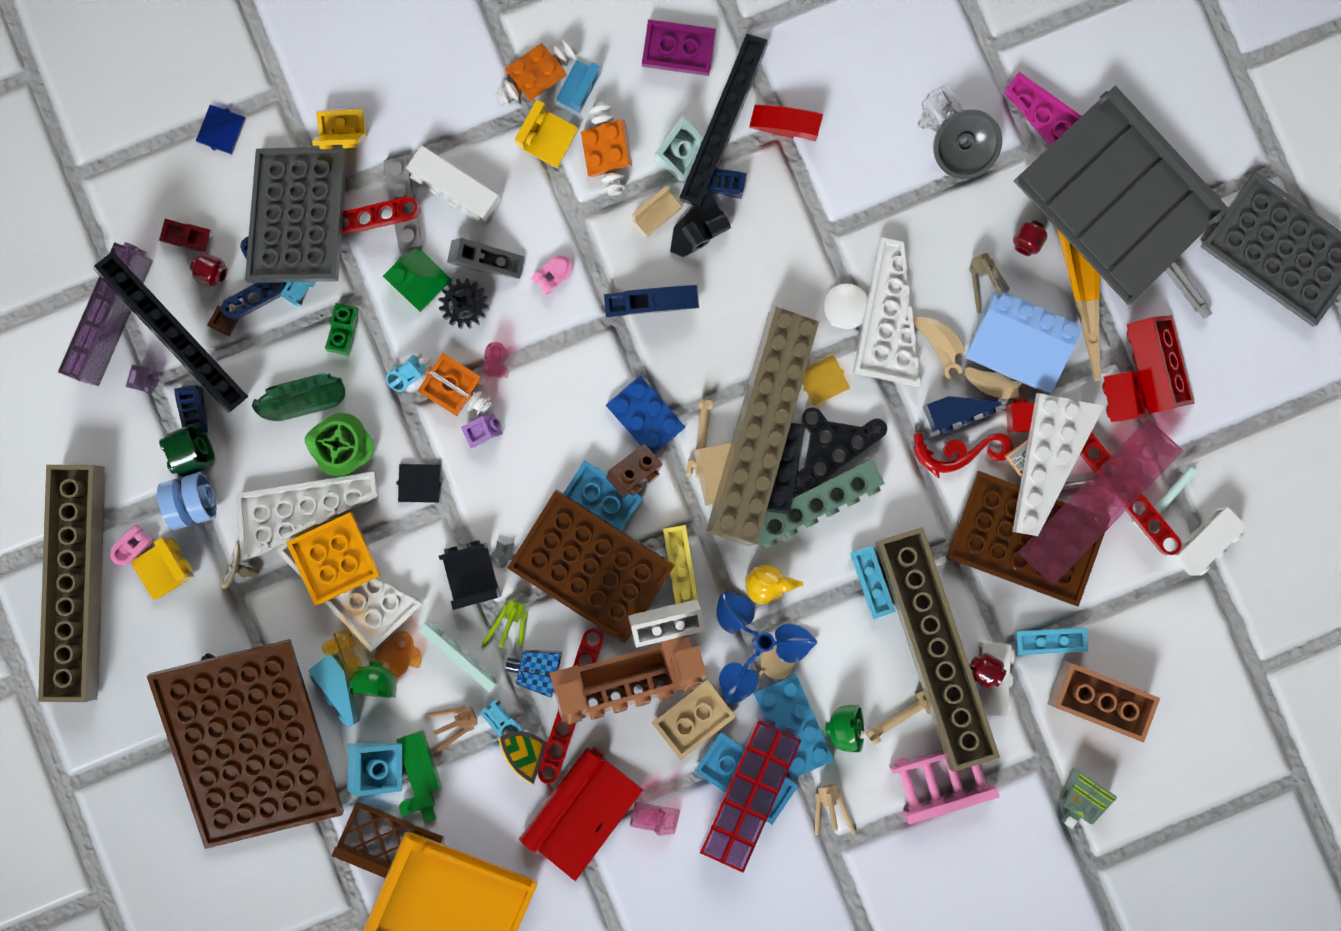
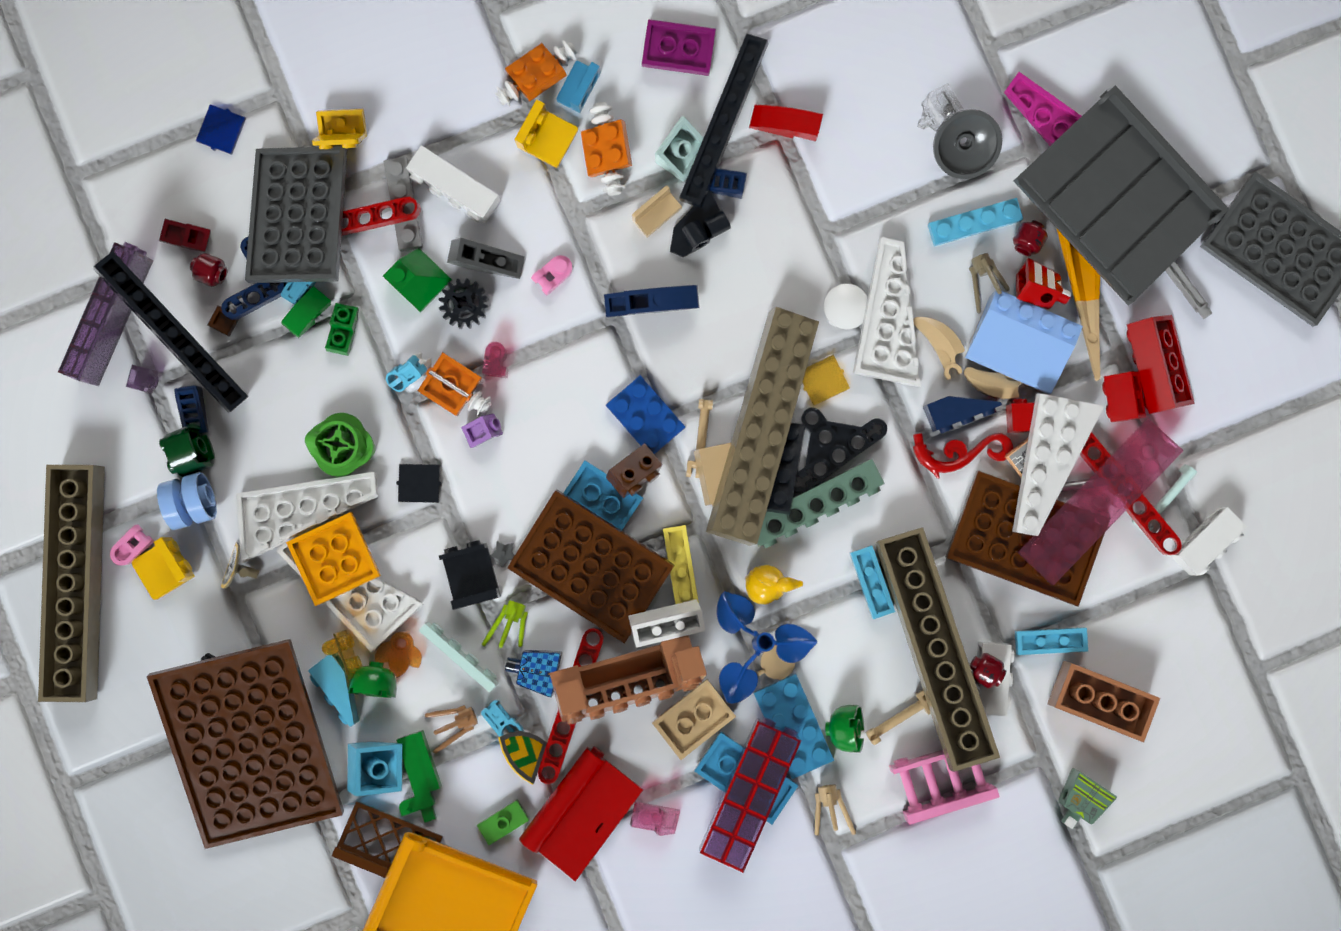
clear green brick [252,373,345,421] -> none
none -> green slope [281,286,331,338]
none -> bright green plate [477,799,530,845]
none -> medium azure plate [928,198,1023,246]
none -> red torso [1016,258,1071,309]

